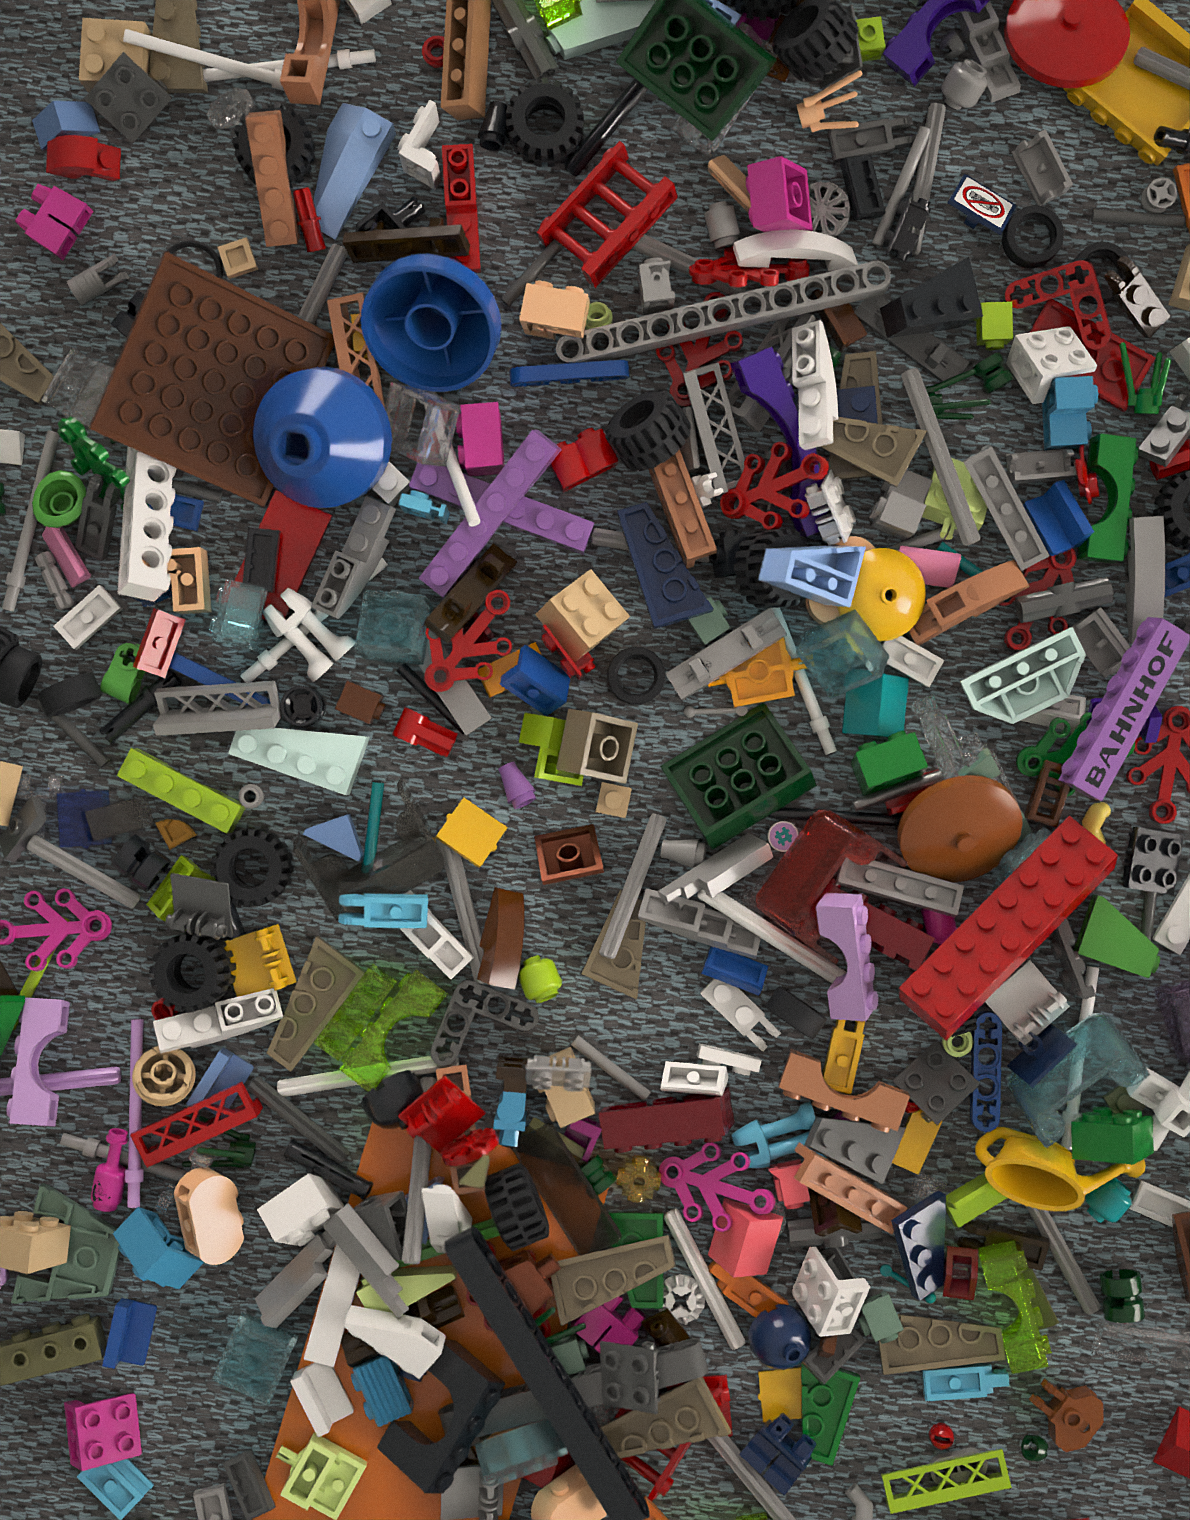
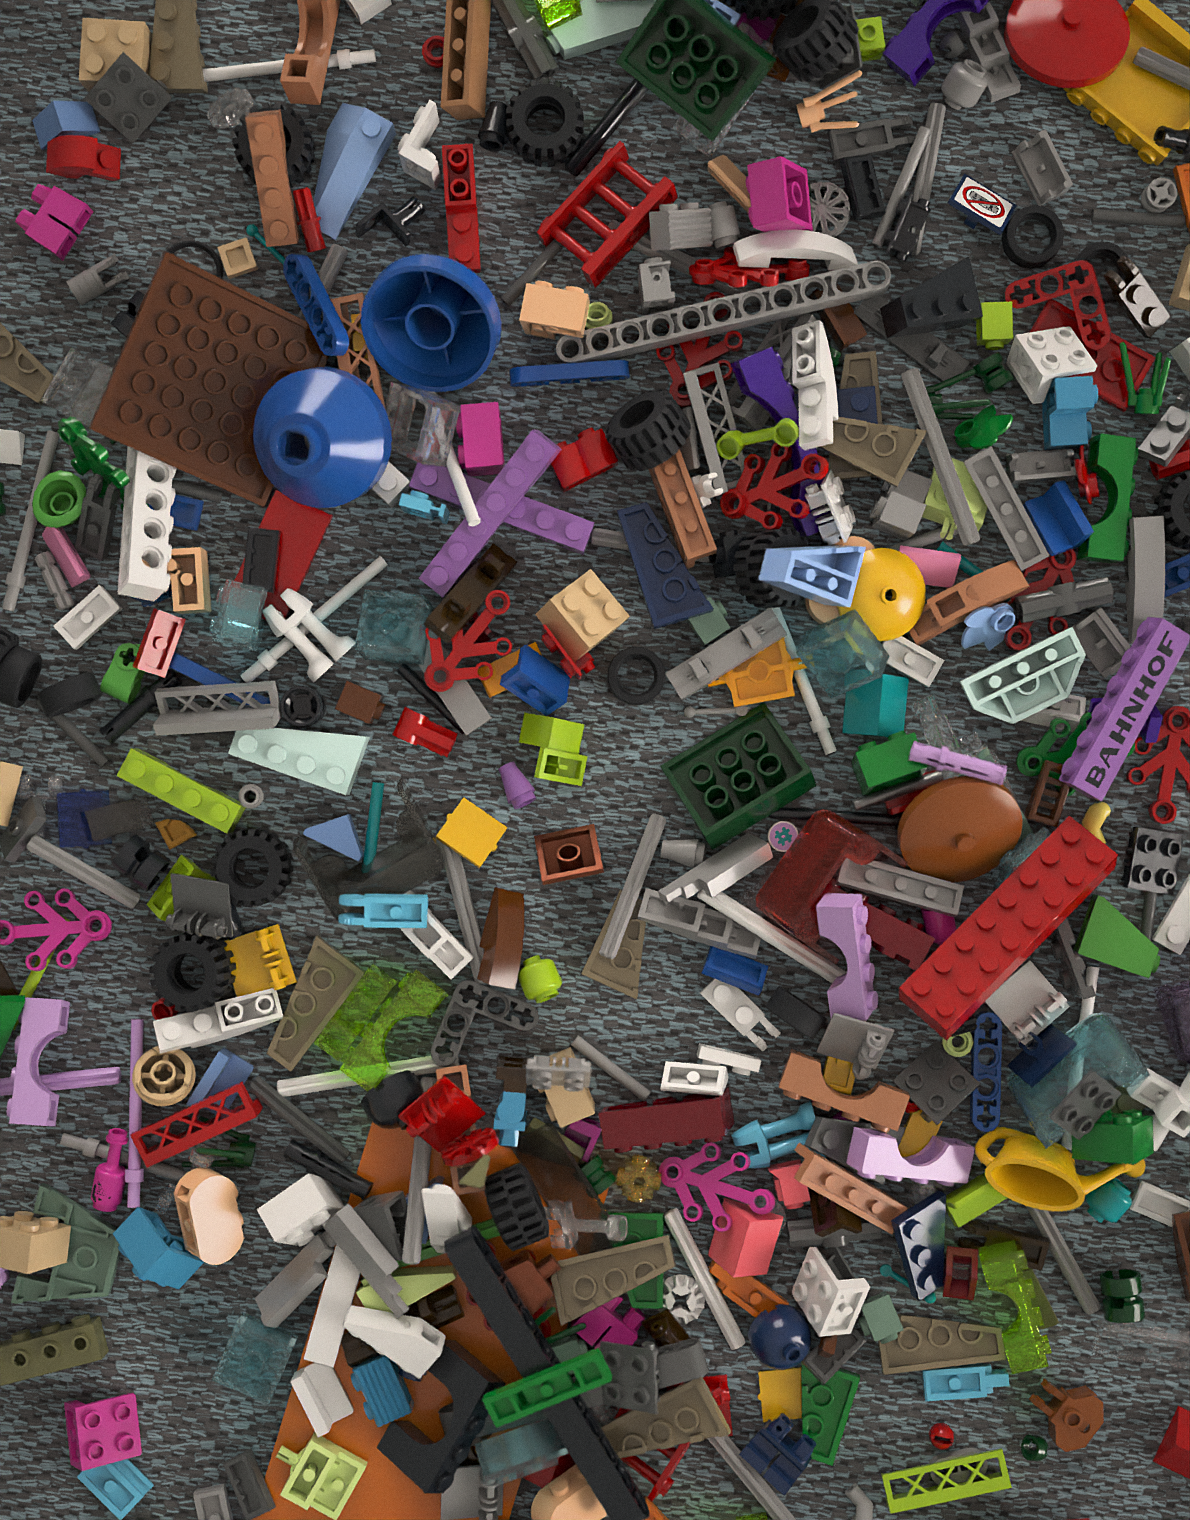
blue panel [102,1298,157,1369] -> none
white bar [123,29,284,91] -> none
light grey slope [311,496,396,619] -> none
dark brown hinge [342,217,470,263] -> none
dark tan brick [556,709,638,784] -> none
tan plate [596,782,632,818] -> none
none -> teal hinge [246,224,285,265]
none -> blue beam [283,254,349,356]
none -> green hinge [482,1347,613,1428]
none -> clear bar [544,1200,628,1249]
none -> light grey brick [649,202,713,251]
none -> lime bar [716,418,799,460]
none -> light grey hinge [816,1013,894,1080]
none -> lavender arch [846,1127,975,1186]
none -> lavender pin [908,741,1007,785]
none -> green plate [954,405,1013,449]
none -> light blue plate [961,603,1016,651]
none -> dark grey hinge [1048,1069,1122,1140]

